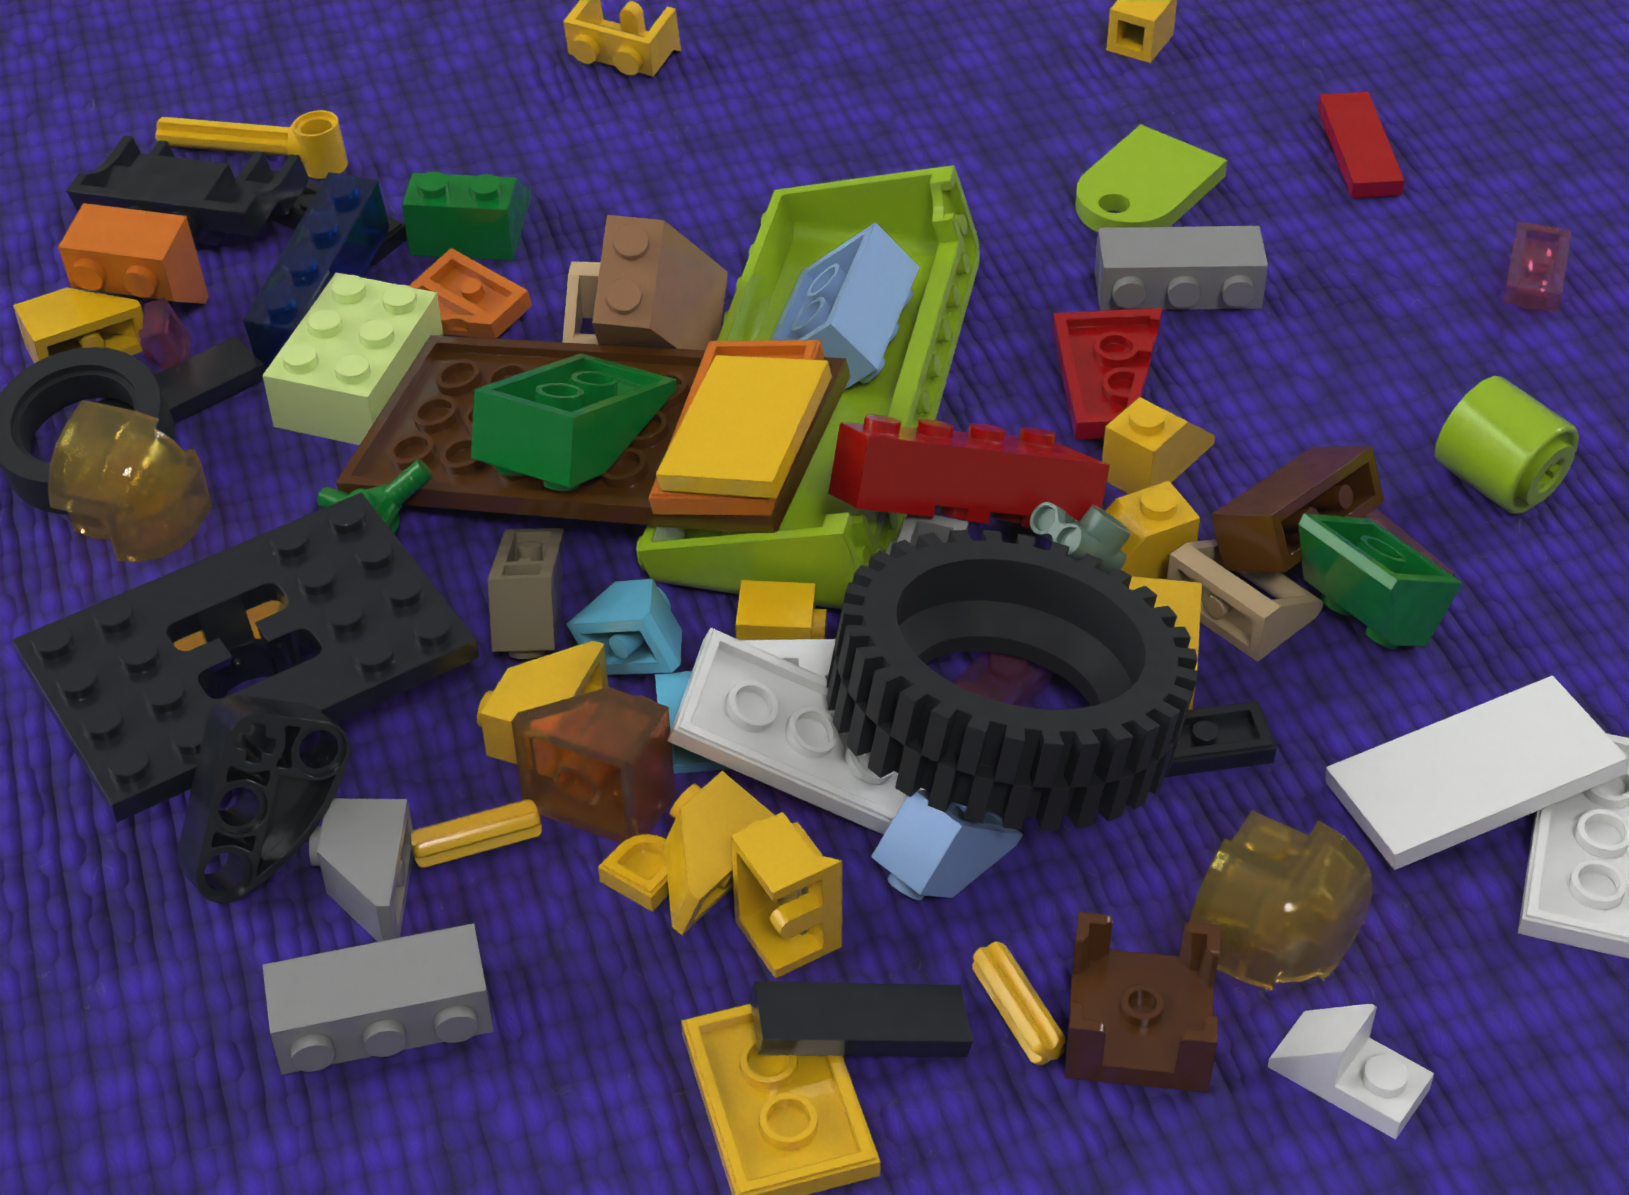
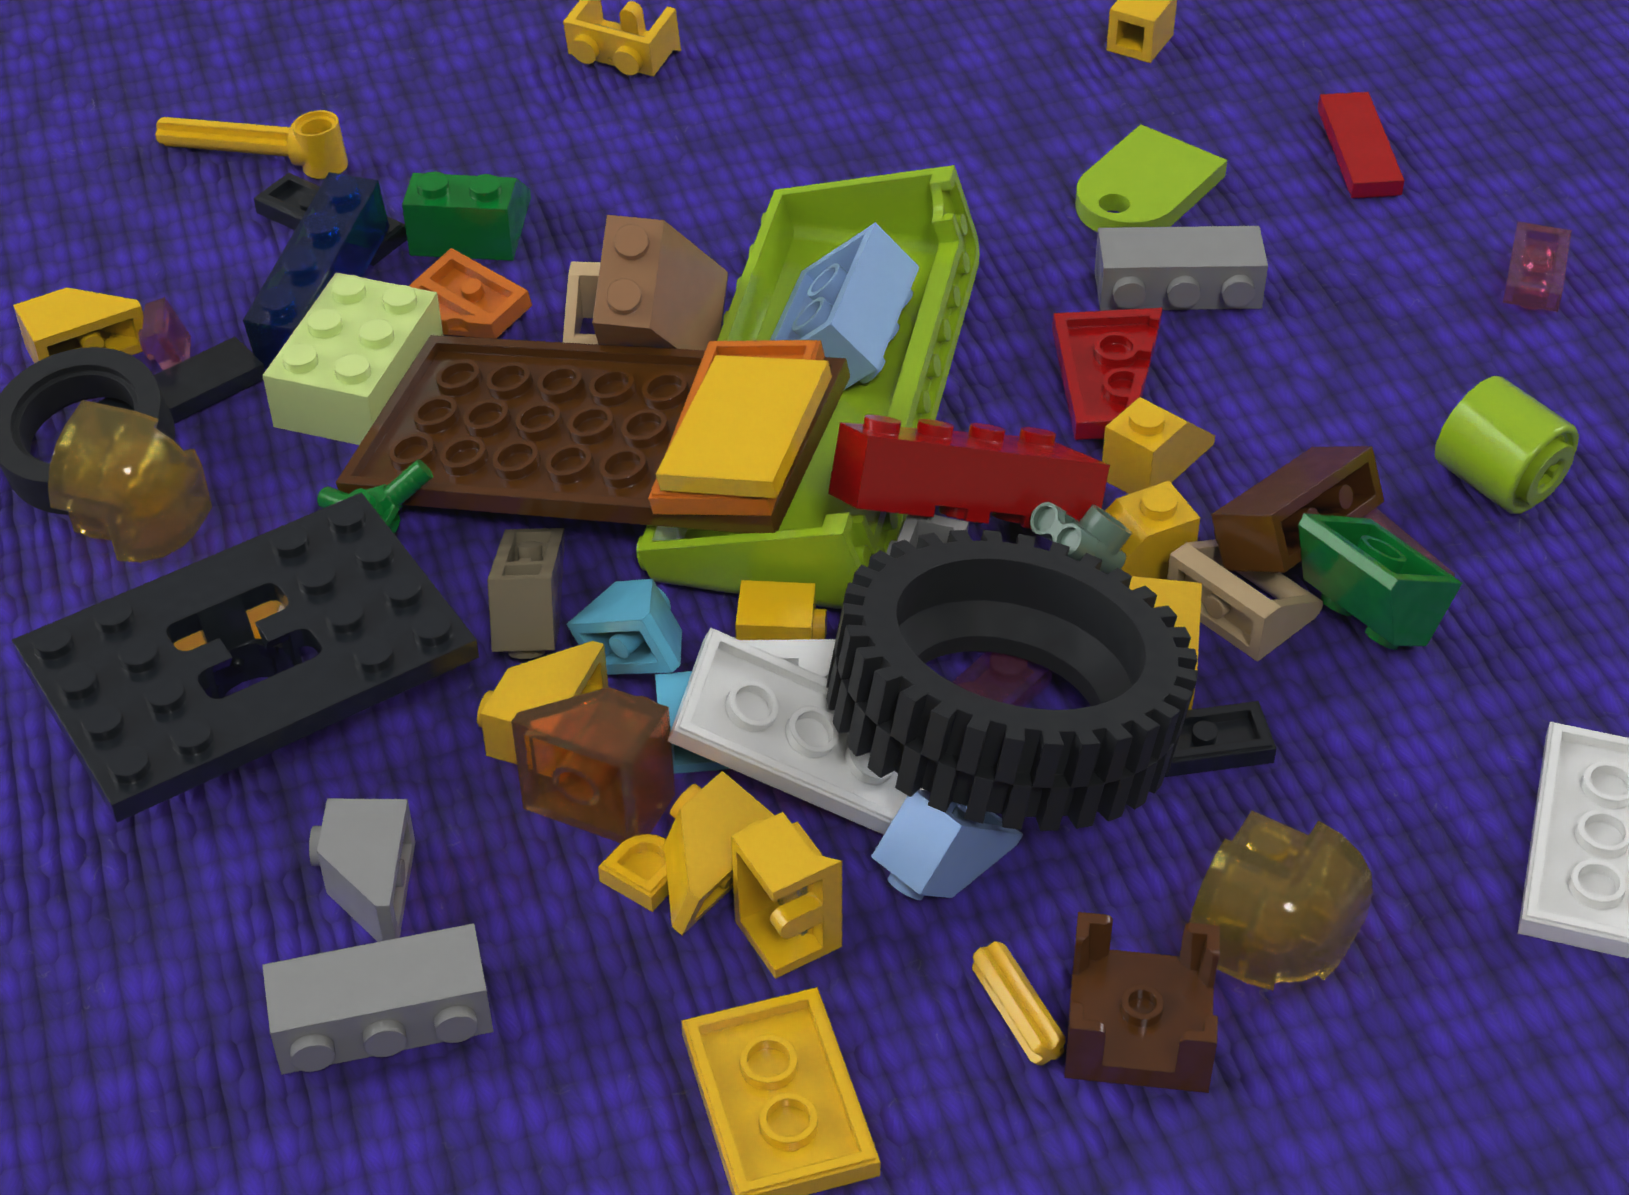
orange slope [58,203,209,304] -> none
black bracket [66,136,310,246] -> none
black beam [178,696,350,904] -> none
yellow axle [410,799,542,868] -> none
green slope [471,353,677,491] -> none
black tile [750,981,973,1057] -> none
white slope [1268,1004,1434,1140] -> none
white tile [1326,675,1629,870] -> none

